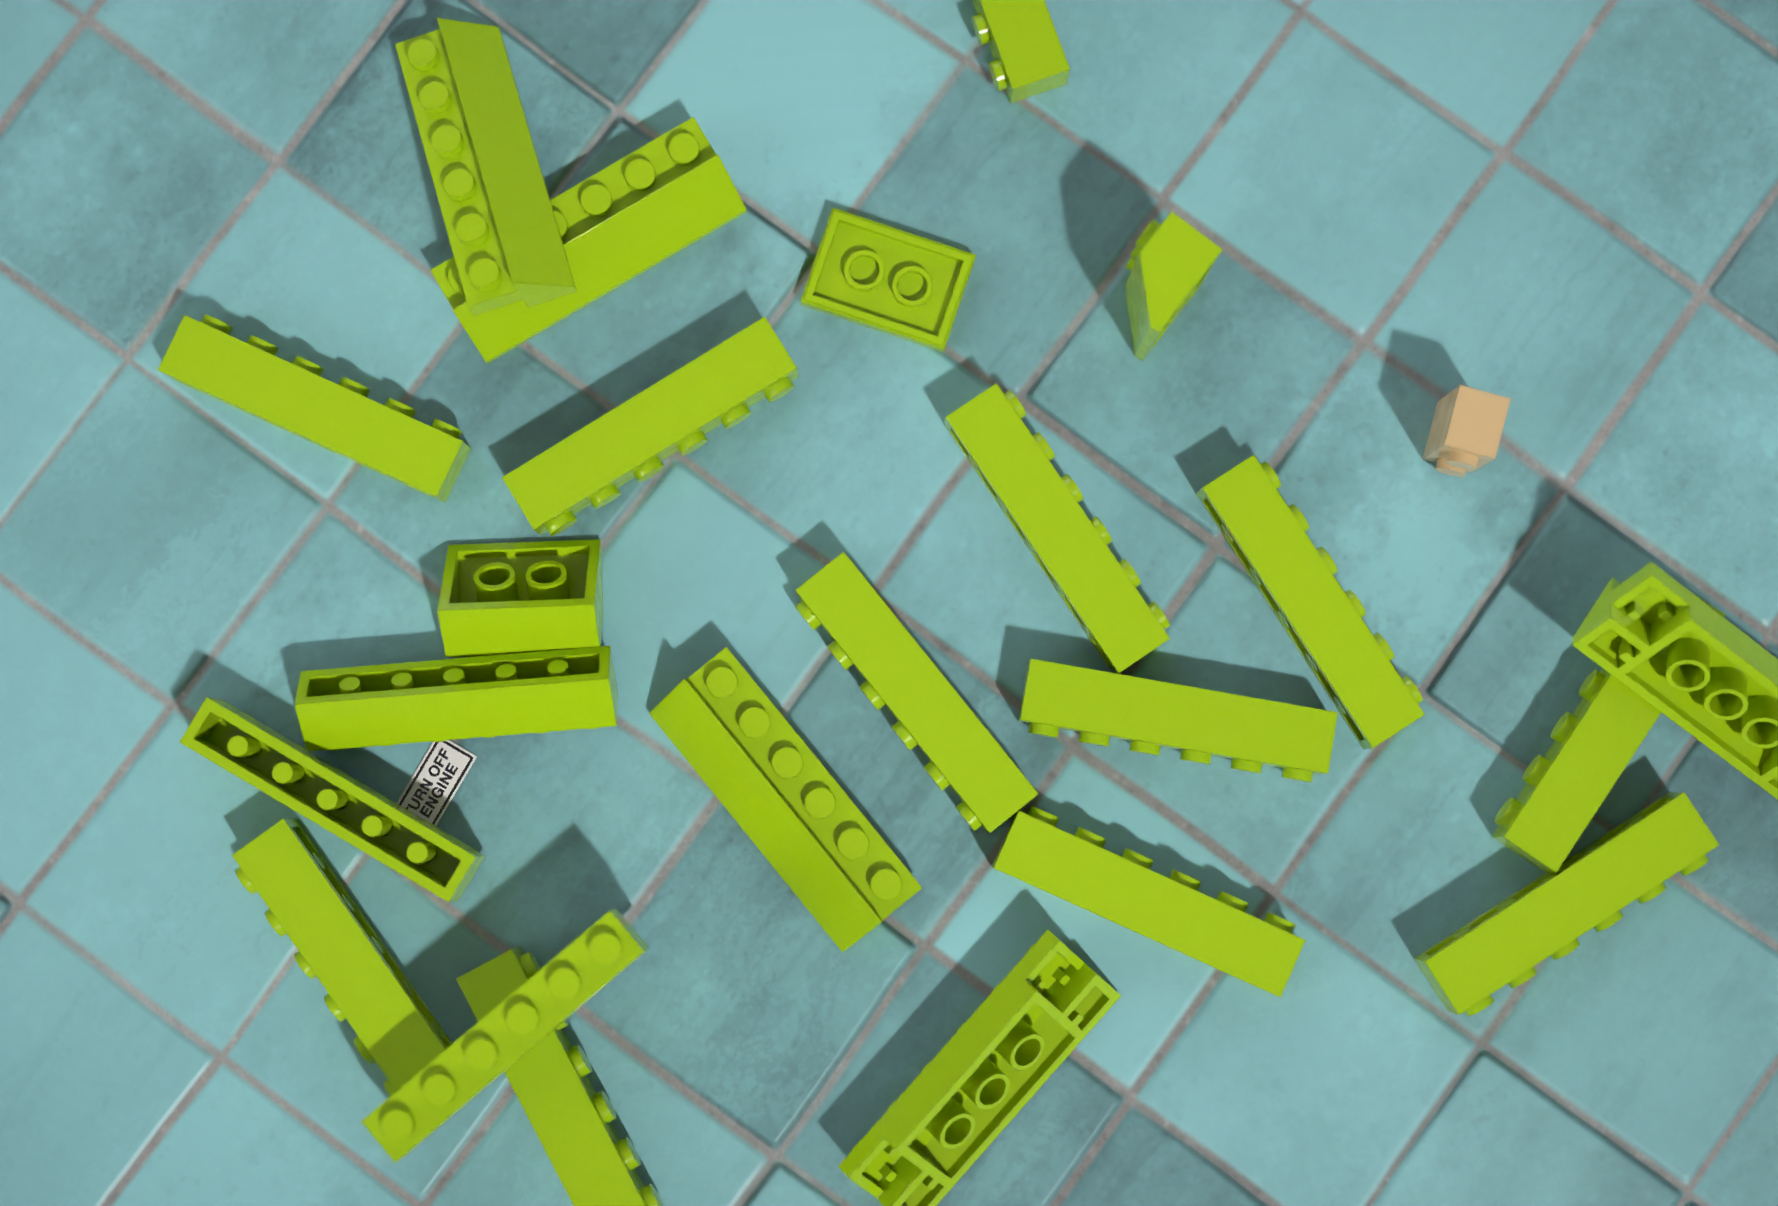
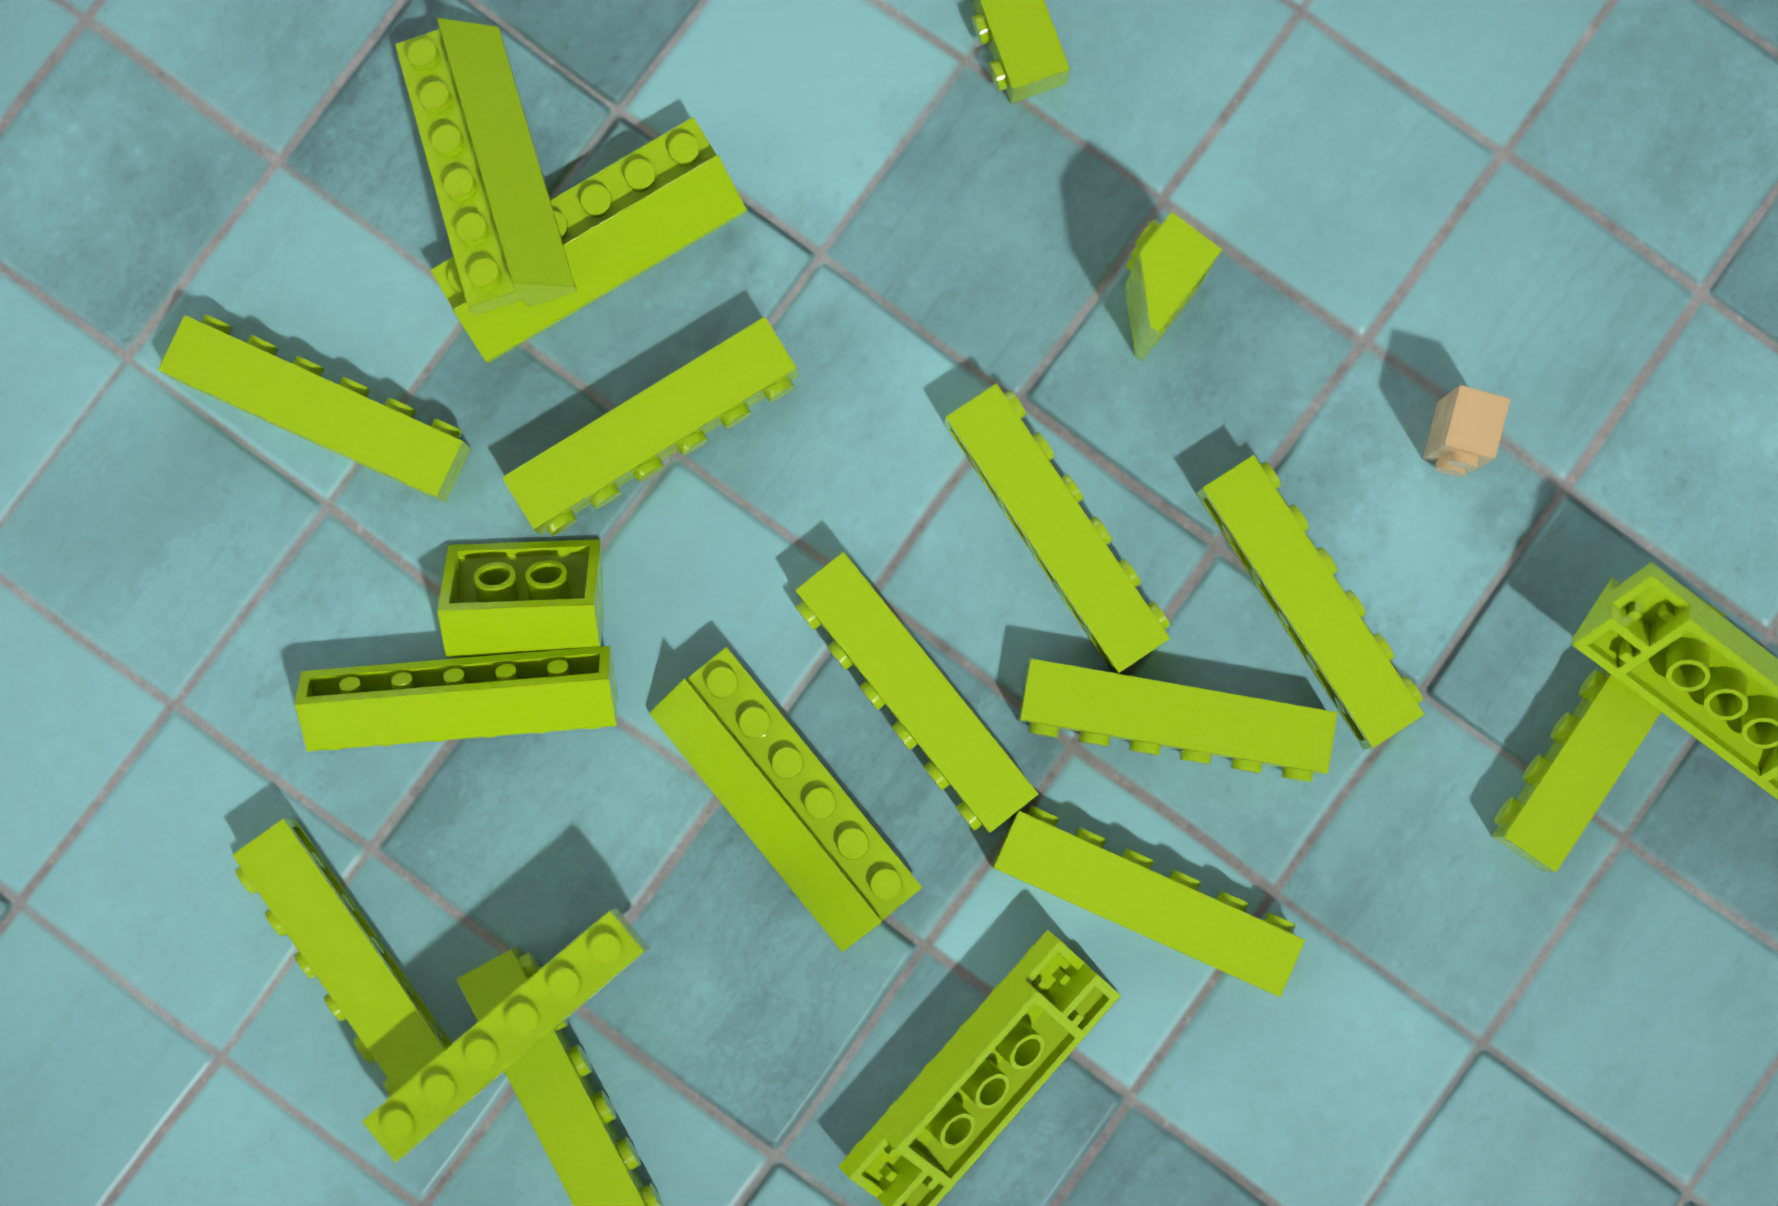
lime brick [180,697,485,902] -> none
white sticker [397,740,477,826] -> none
lime tile [800,208,976,353] -> none
lime brick [1414,792,1719,1016] -> none

